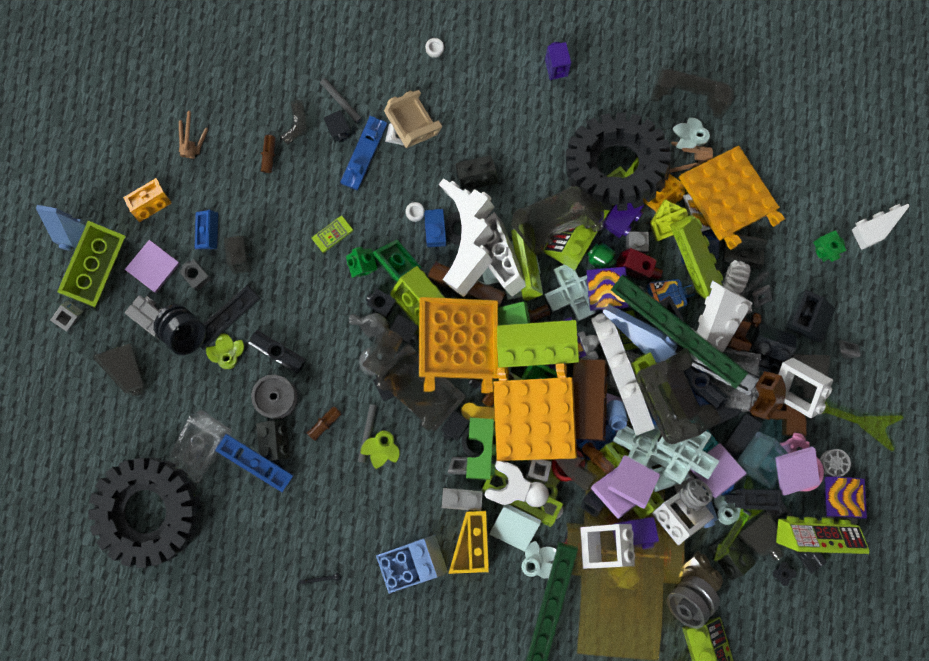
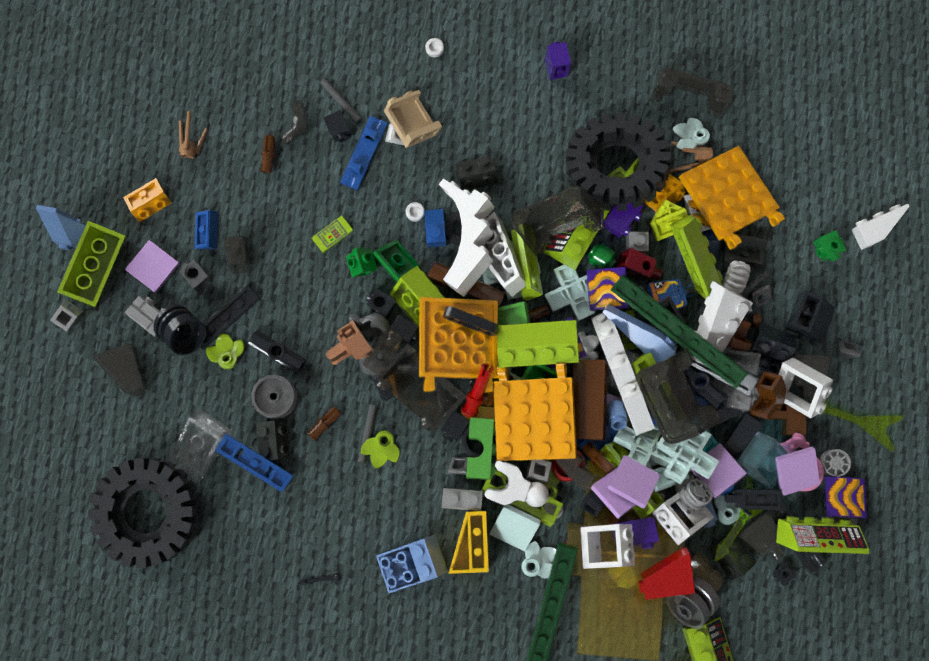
none -> nougat brick [326,320,372,365]
none -> black beam [443,306,499,336]
none -> red pin [461,363,494,418]
none -> red slope [638,547,695,600]

